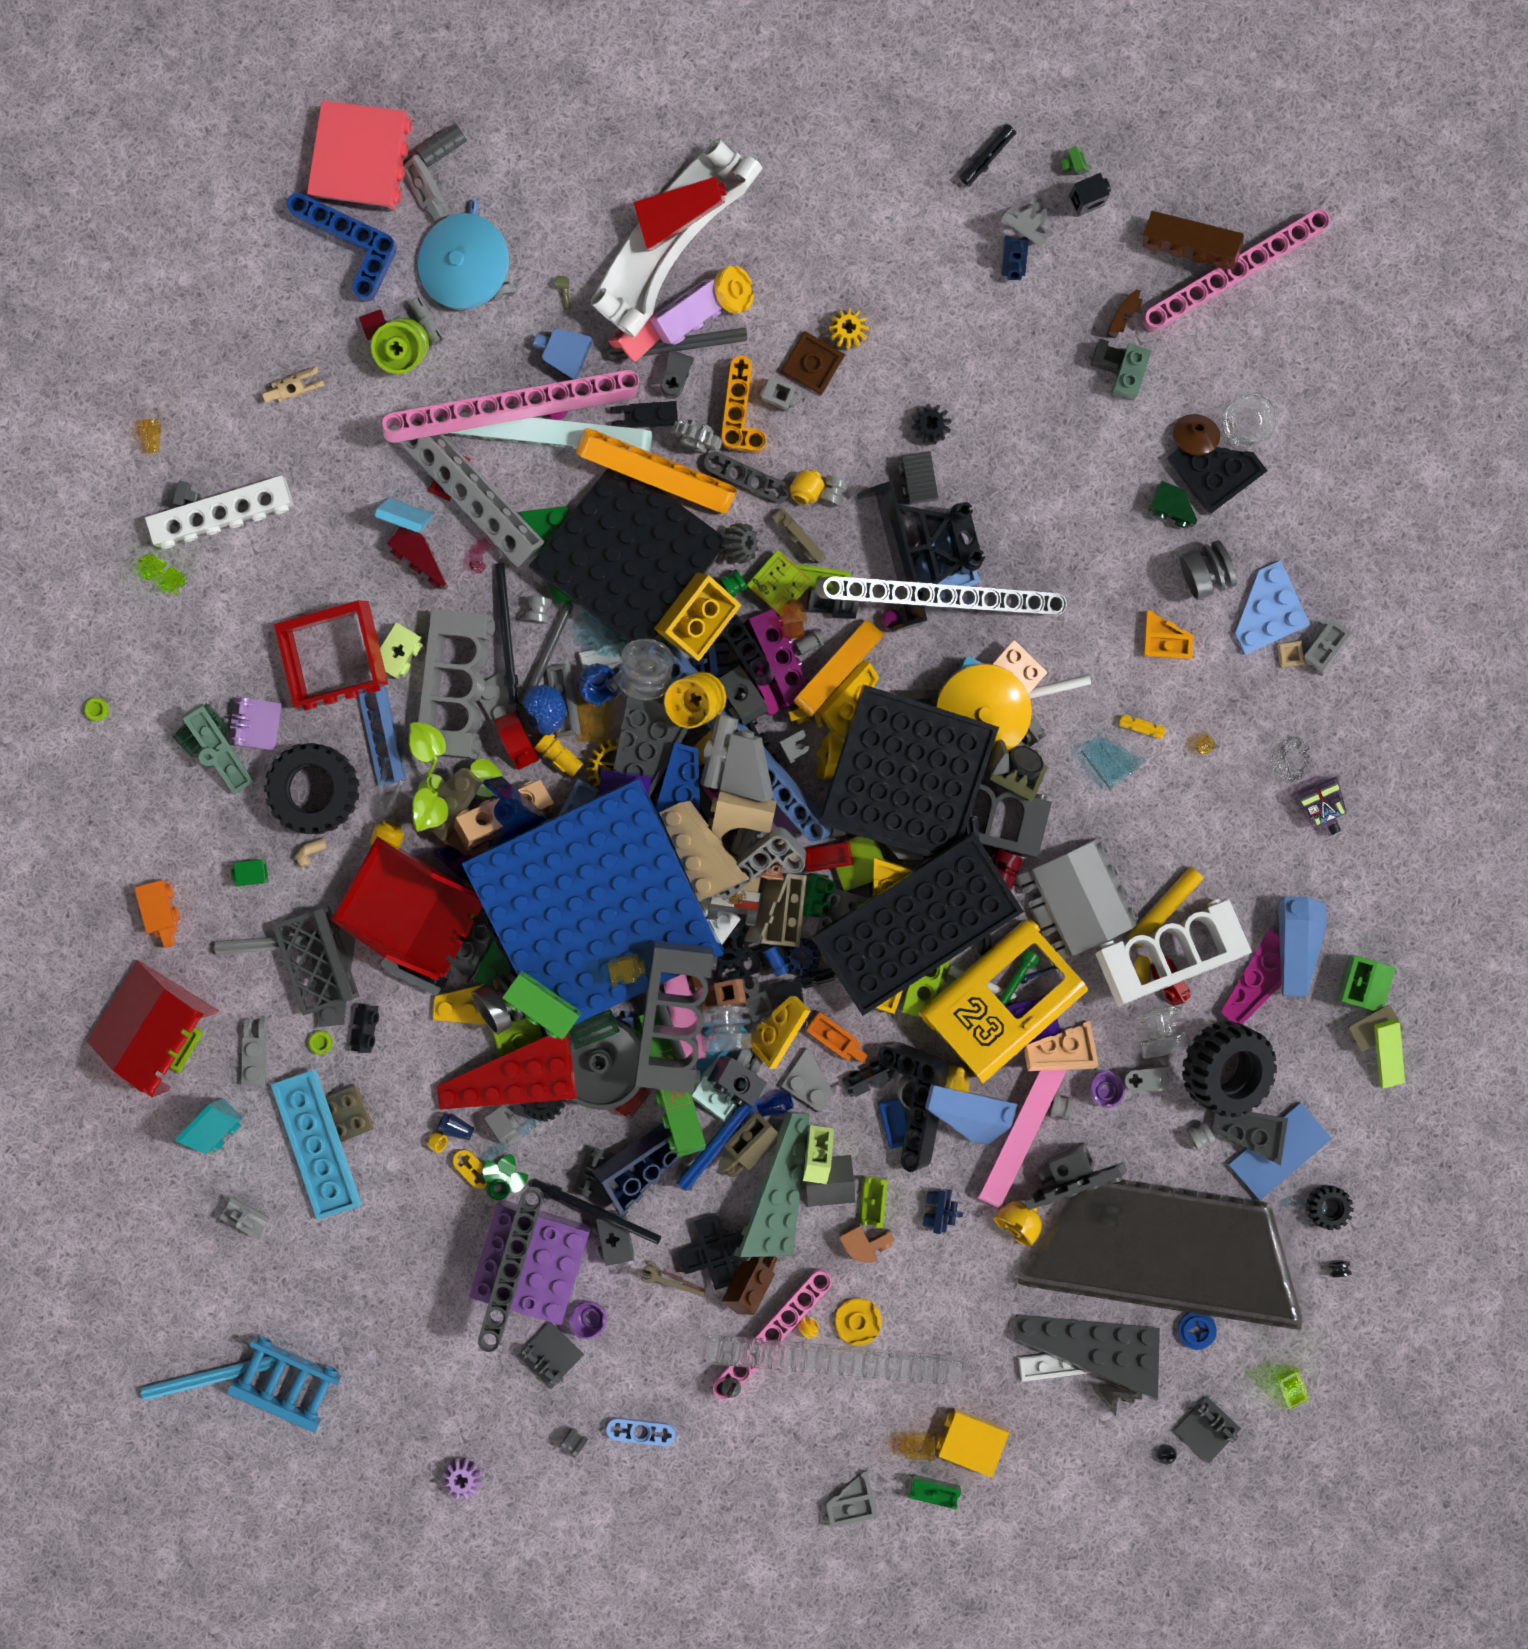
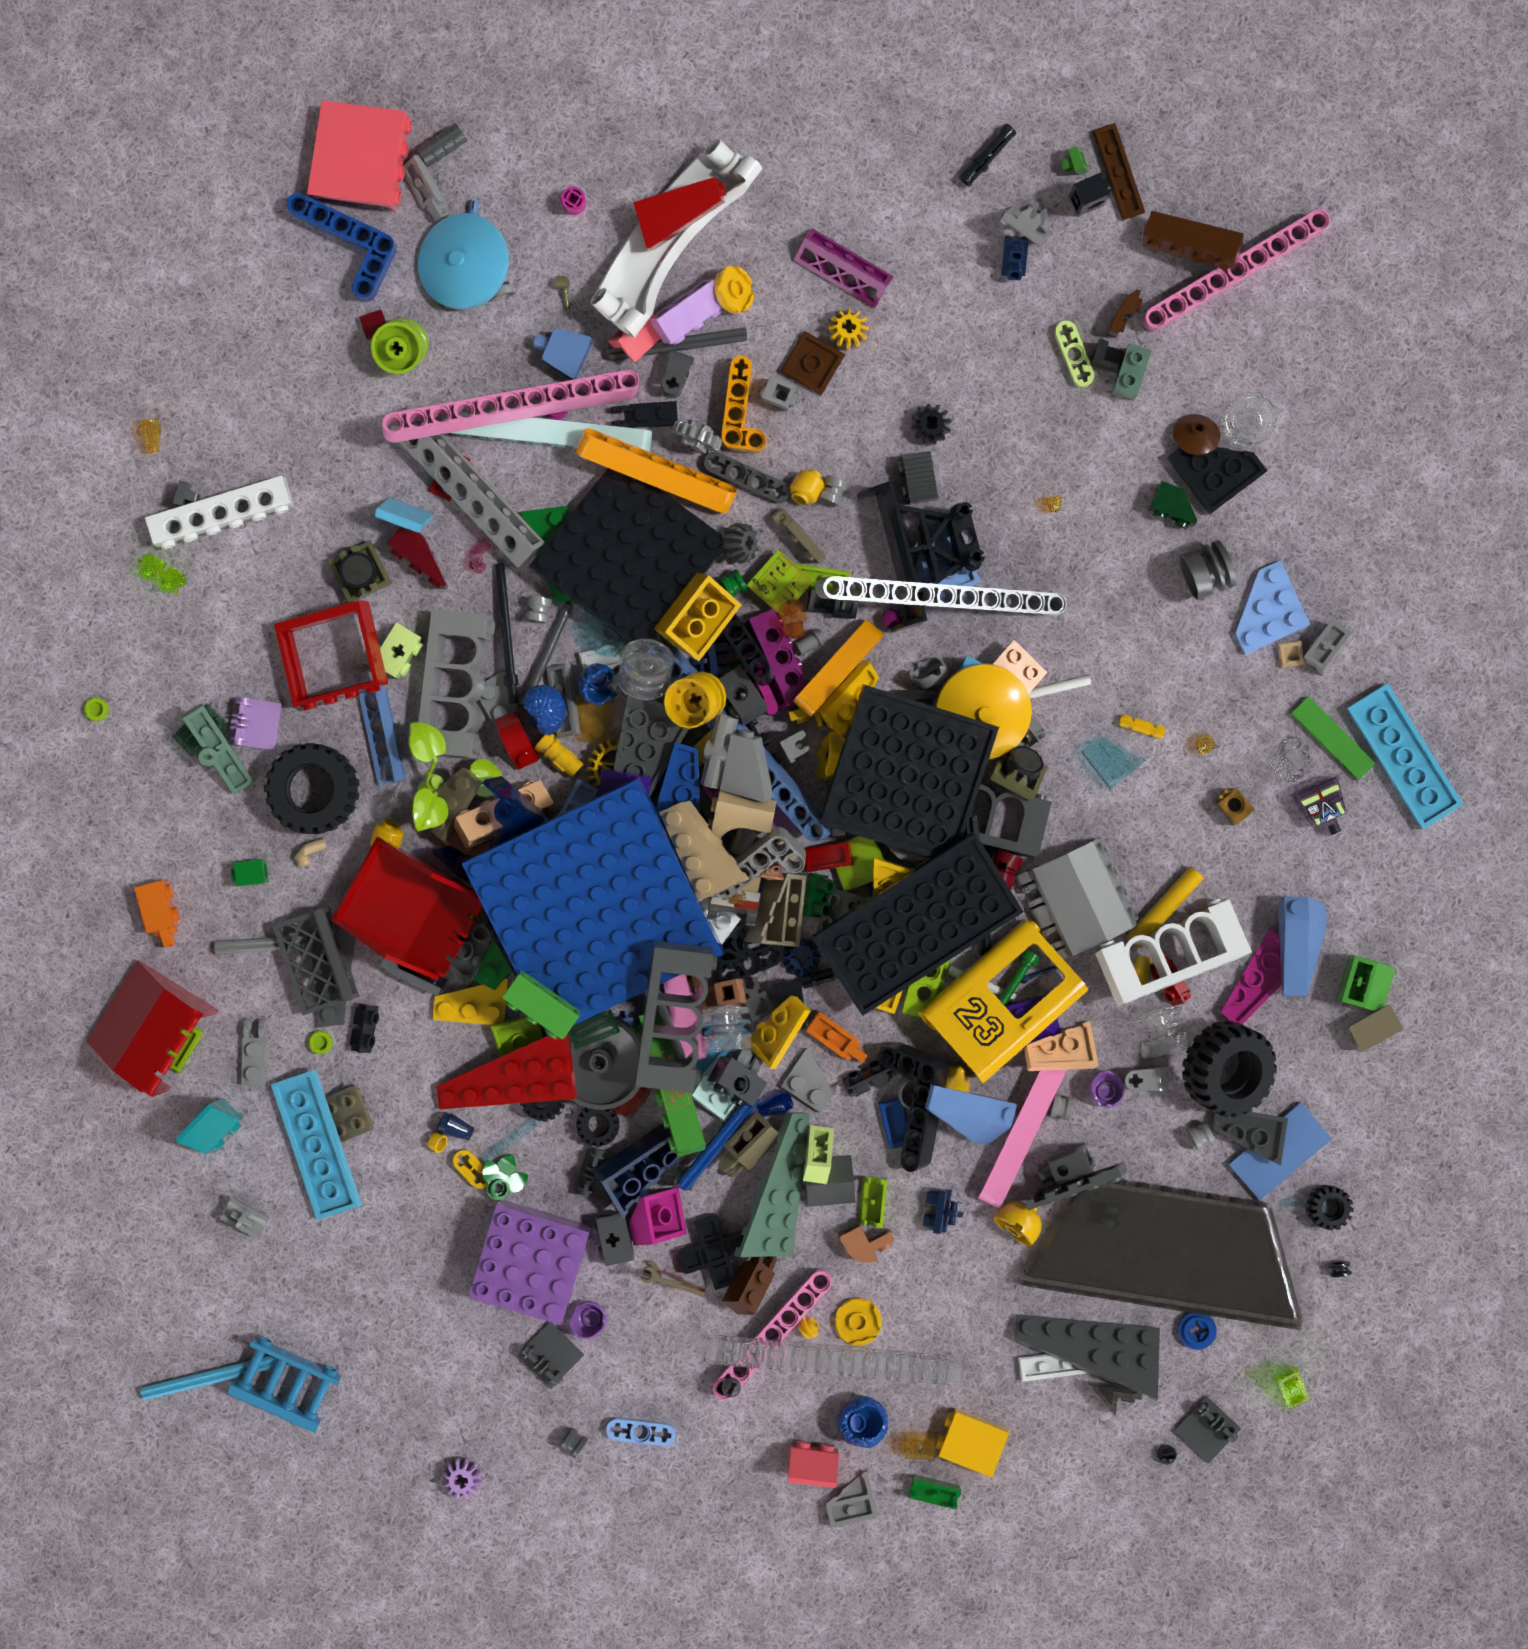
tan hinge [262,366,325,403] -> none
light grey pin [408,297,445,346] -> none
flat silver wheel [471,970,526,1034] -> none
dark grey beam [478,1187,544,1352] -> none
light grey brick [485,1105,522,1146] -> none
black bar [532,1179,661,1245] -> none
clear yellow brick [608,954,646,987] -> none
blue pin [763,945,789,977] -> none
dark grey slope [987,740,1010,775] -> none
light orange wing [1143,610,1194,660] -> none
lime tile [1374,1018,1405,1089] -> none
none -> piece [328,540,393,603]
none -> dark pink wheel [561,187,586,215]
none -> black tyre [576,1107,620,1147]
none -> dark pink slope [629,1187,687,1245]
none -> coral slope [787,1440,839,1488]
none -> magenta fence [794,228,894,308]
none -> blue hair [836,1395,889,1448]
none -> light grey hair [909,657,947,690]
none -> clear yellow hinge [1043,496,1063,513]
none -> yellowish green beam [1055,321,1094,388]
none -> reddish brown tile [1092,123,1145,221]
none -> pearl gold brick [1215,788,1255,825]
none -> bright green tile [1290,696,1375,780]
none -> medium azure plate [1346,683,1463,830]

